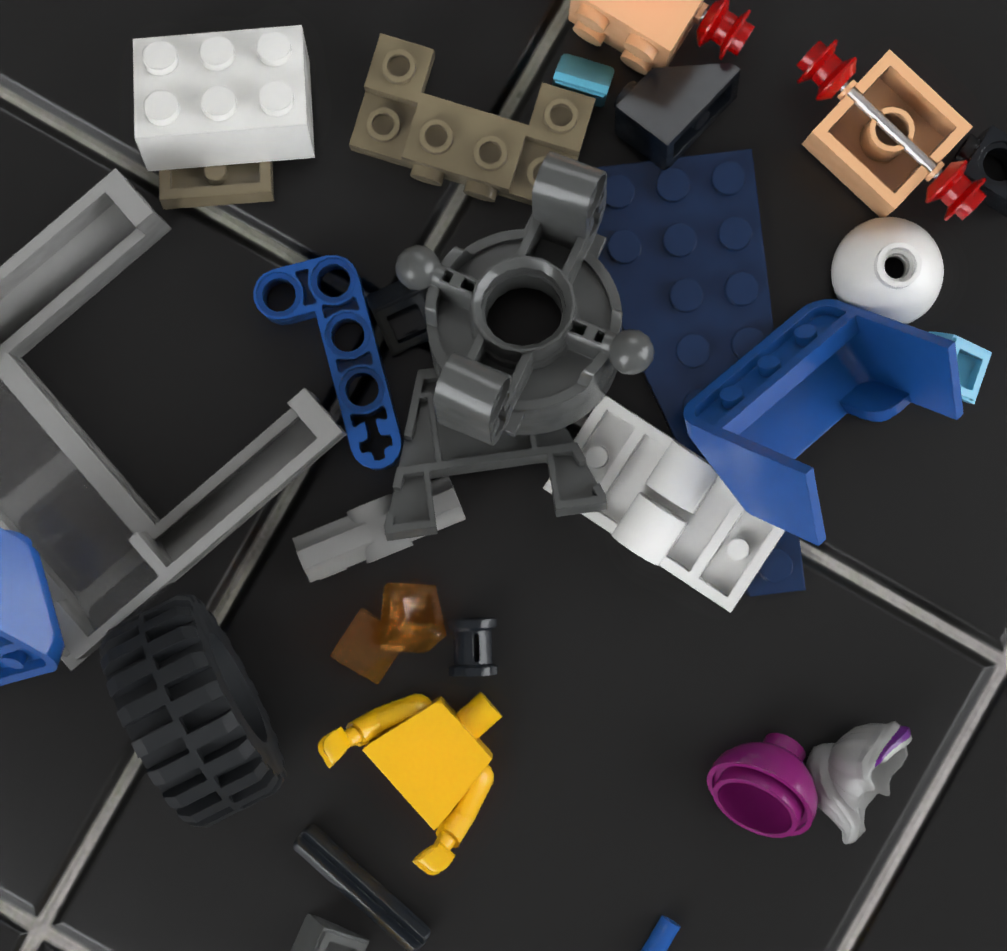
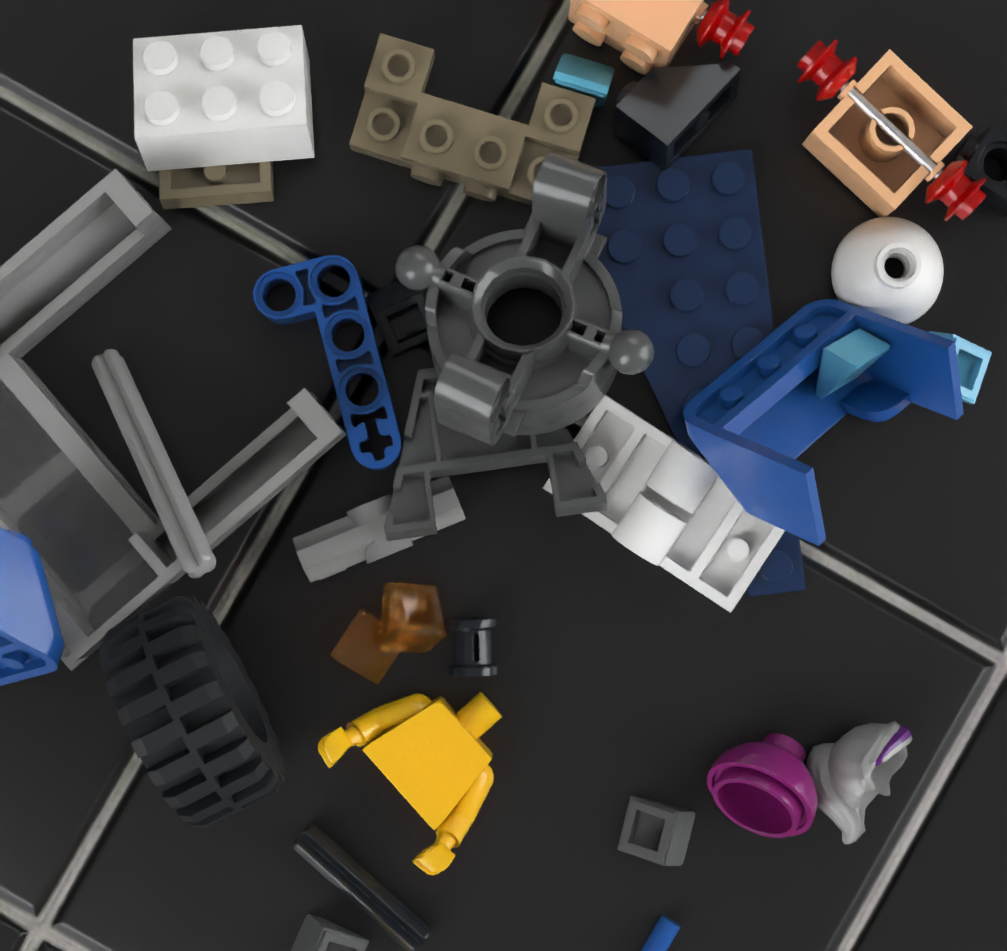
none -> light grey axle [91,349,216,578]
none -> dark grey slope [617,796,695,866]
none -> medium azure slope [816,328,890,398]

